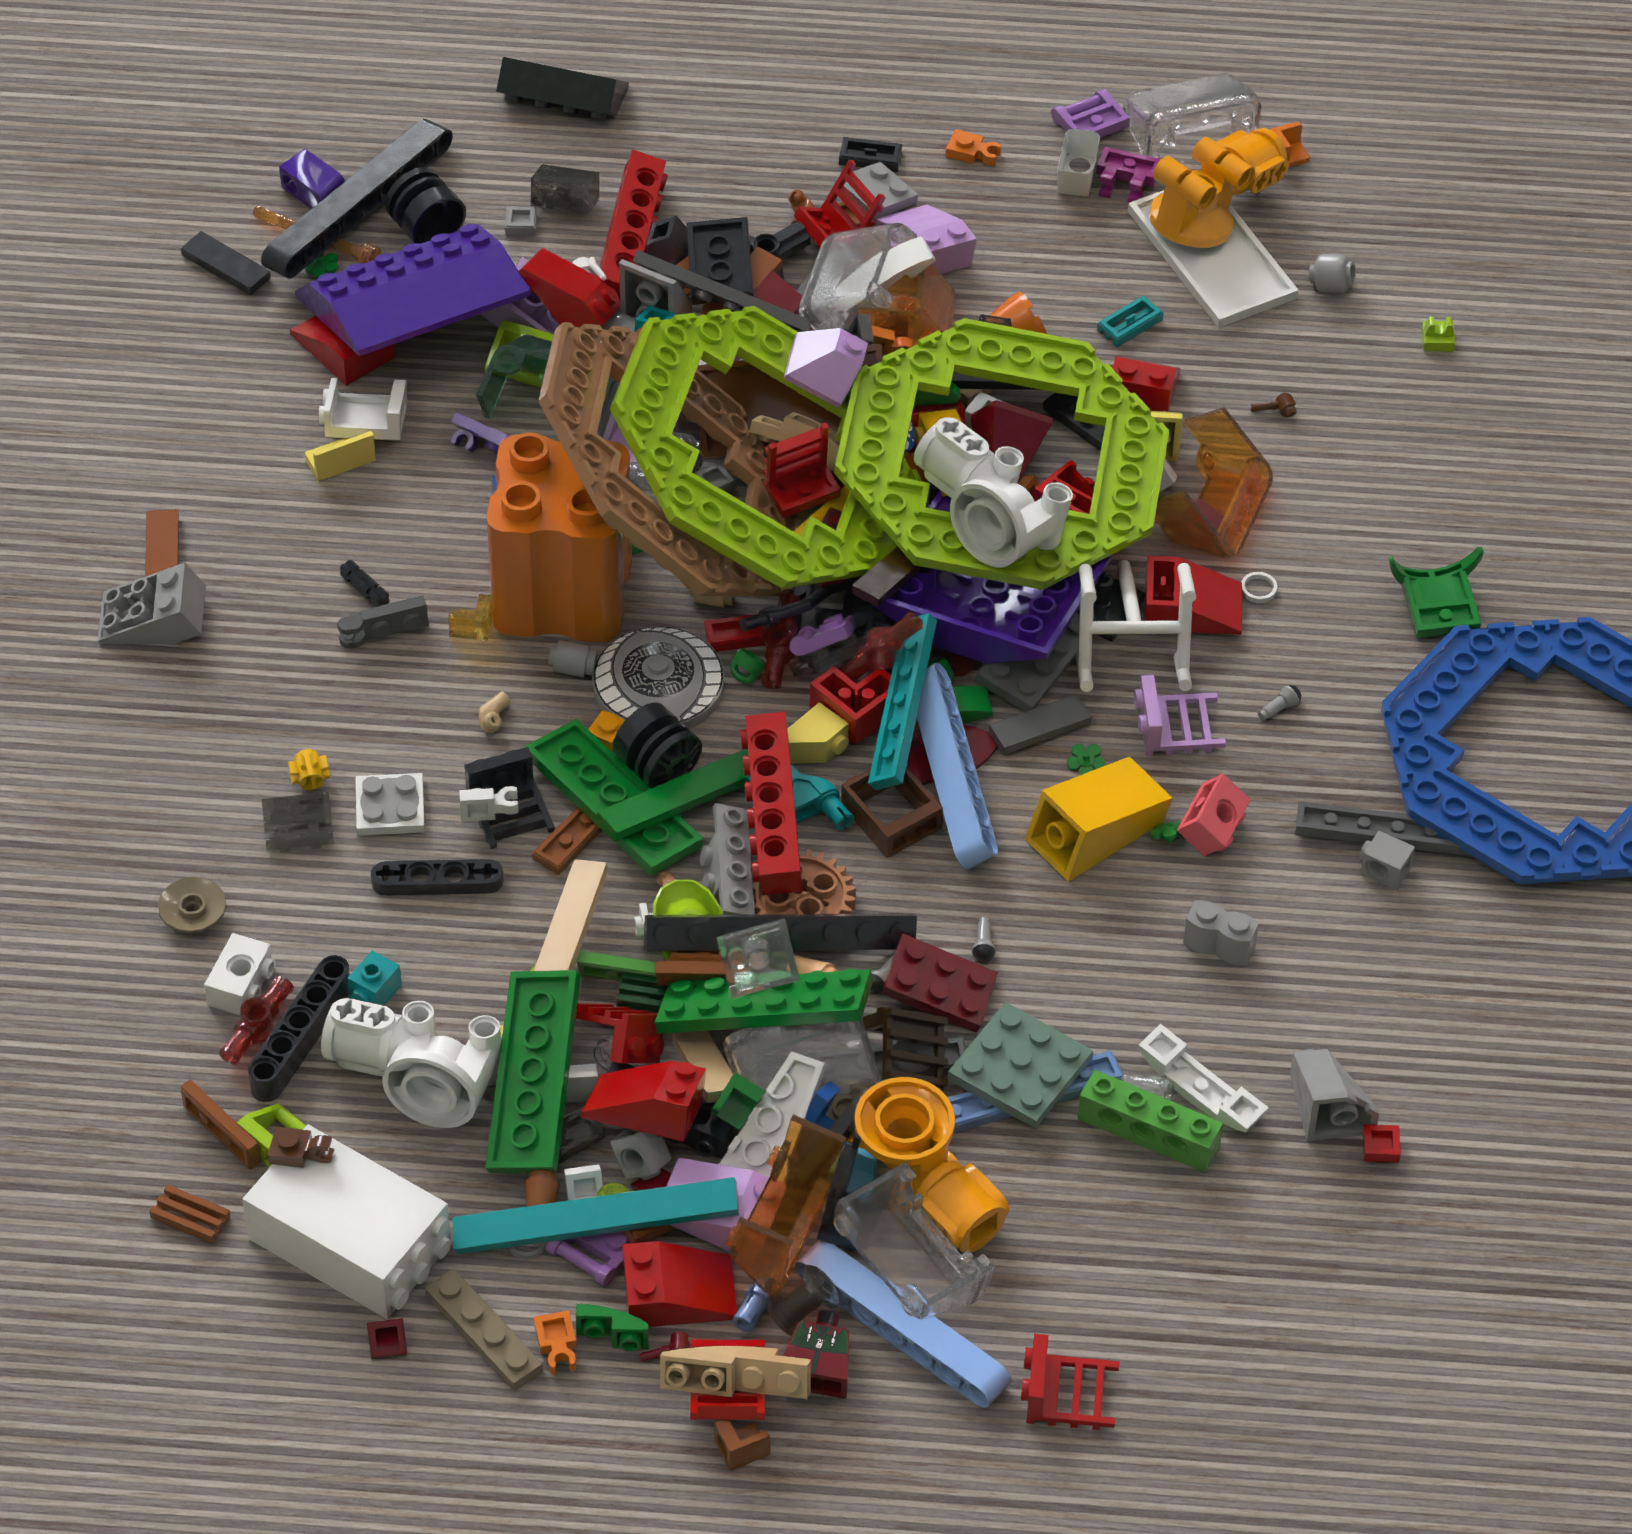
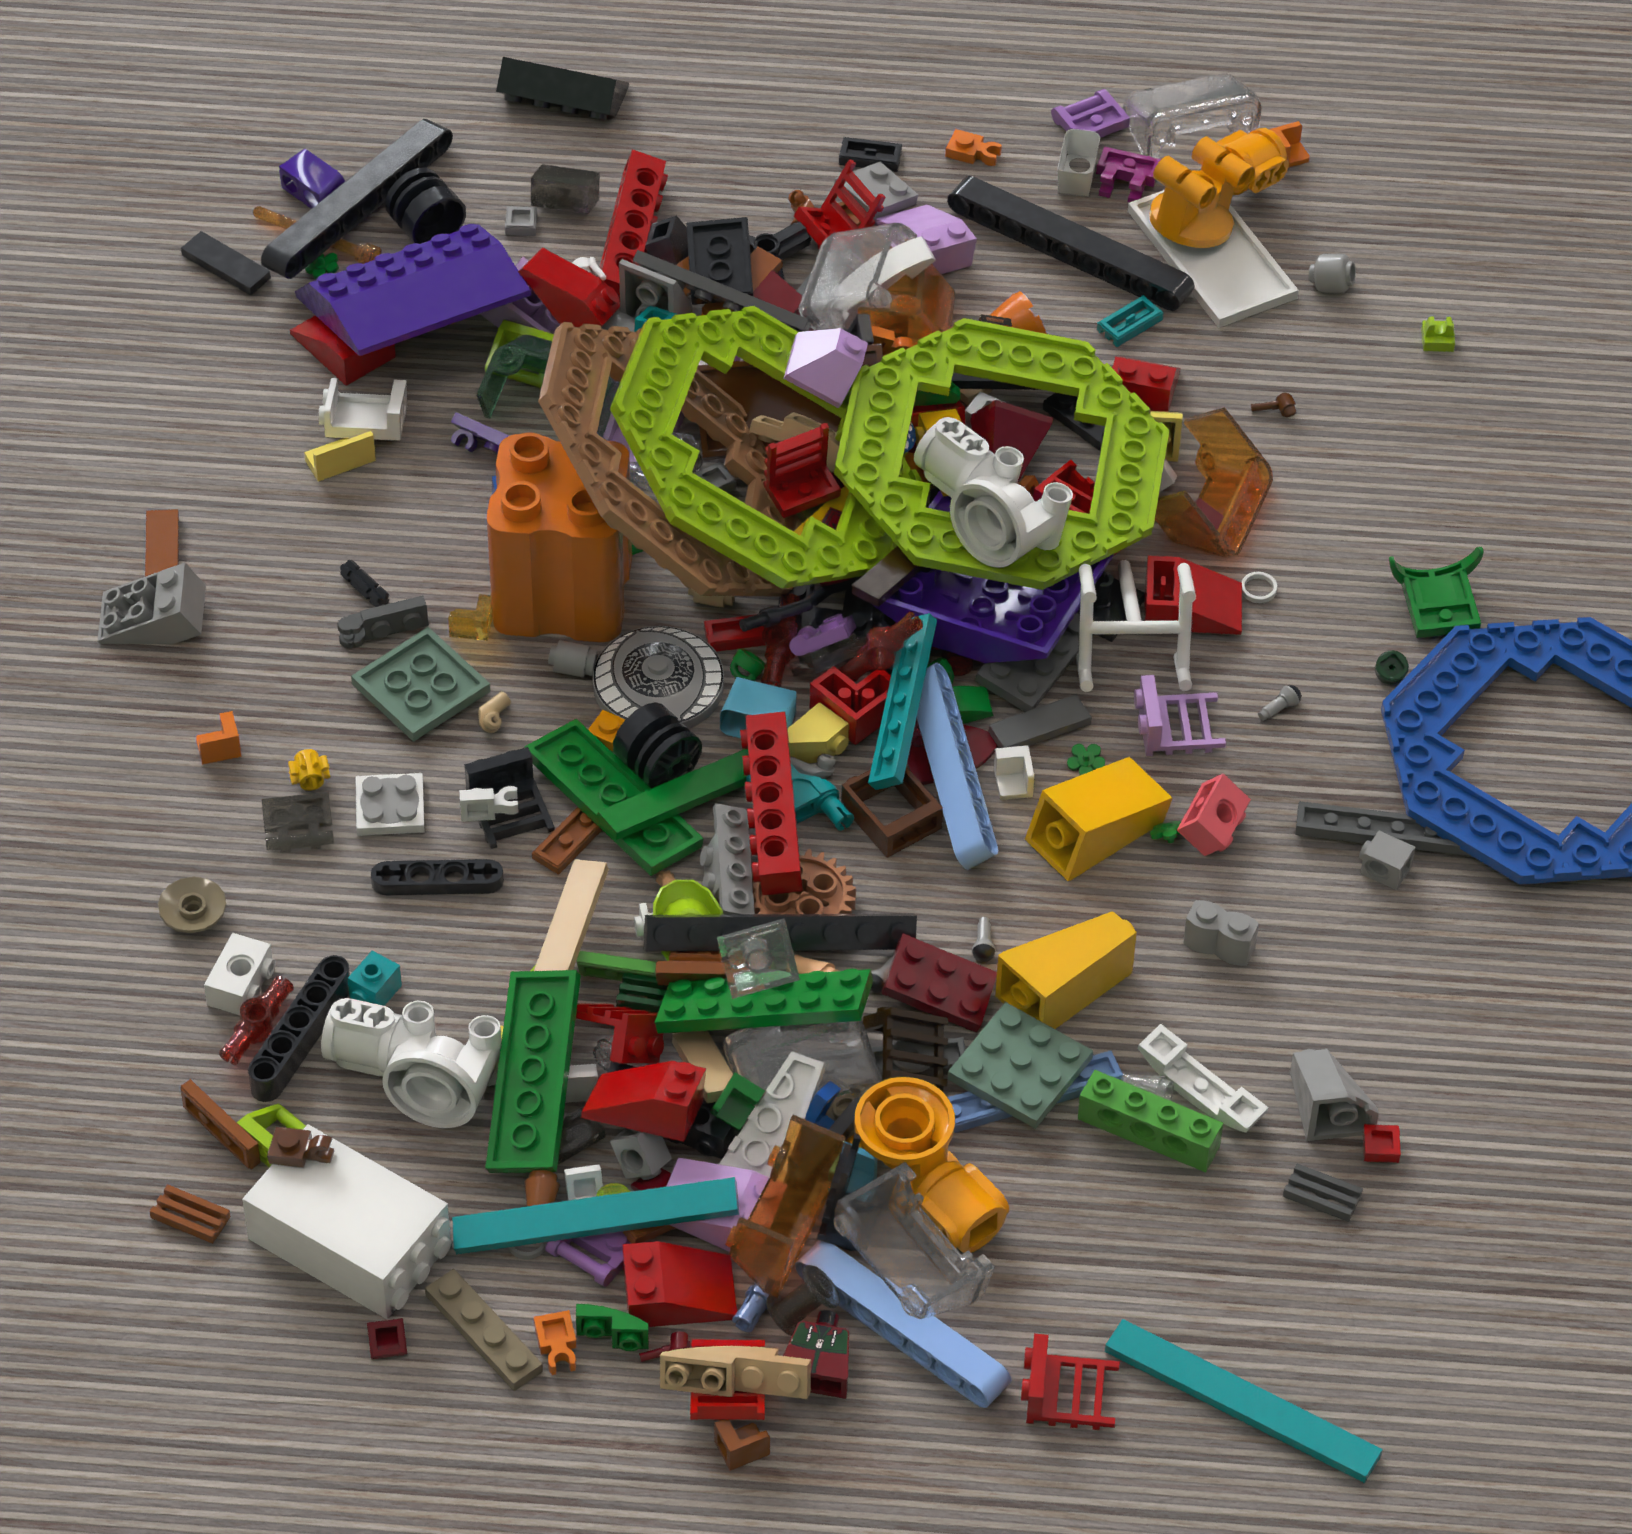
none -> orange panel [196,711,242,765]
none -> sand green plate [351,627,491,742]
none -> medium azure piece [720,677,797,738]
none -> light grey arm [790,754,835,779]
none -> black beam [947,176,1195,311]
none -> white panel [994,745,1034,800]
none -> yellow slope [995,911,1137,1029]
none -> teal tile [1104,1319,1383,1483]
none -> dark grey tile [1283,1163,1363,1222]
none -> dark green tile [1375,650,1409,685]

